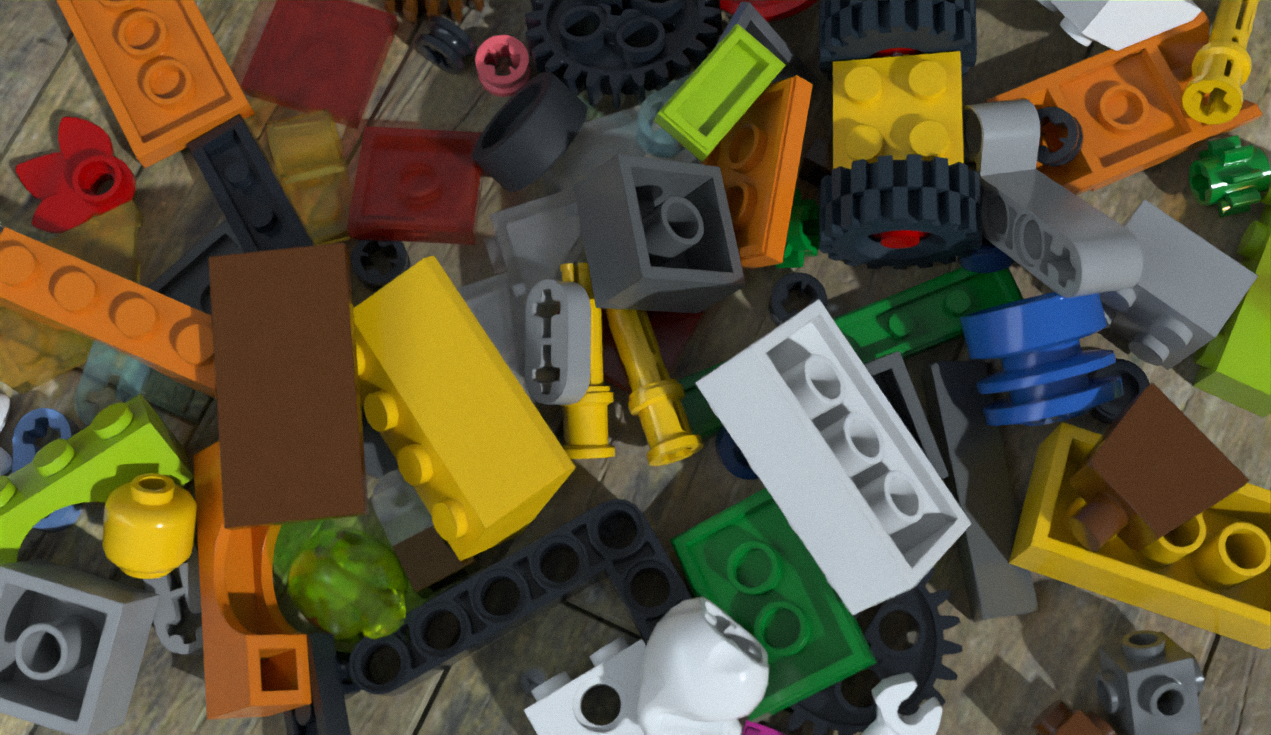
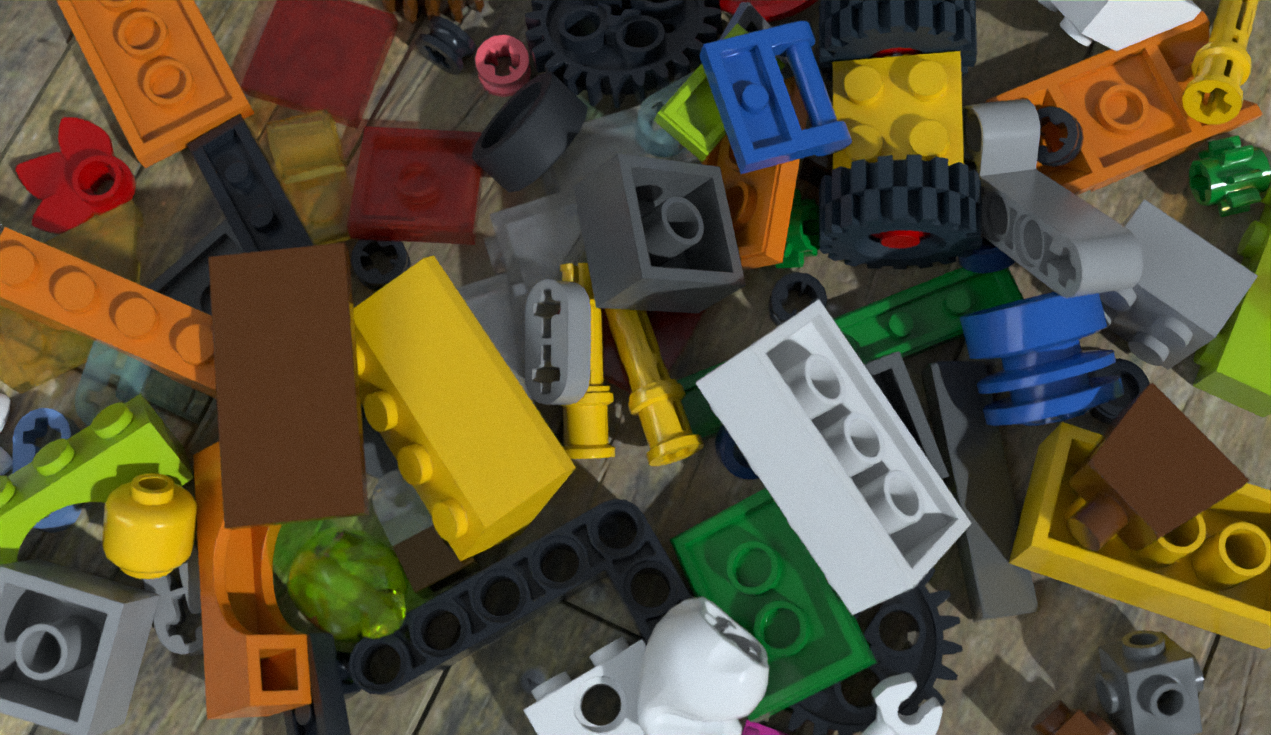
none -> blue plate [699,21,852,174]

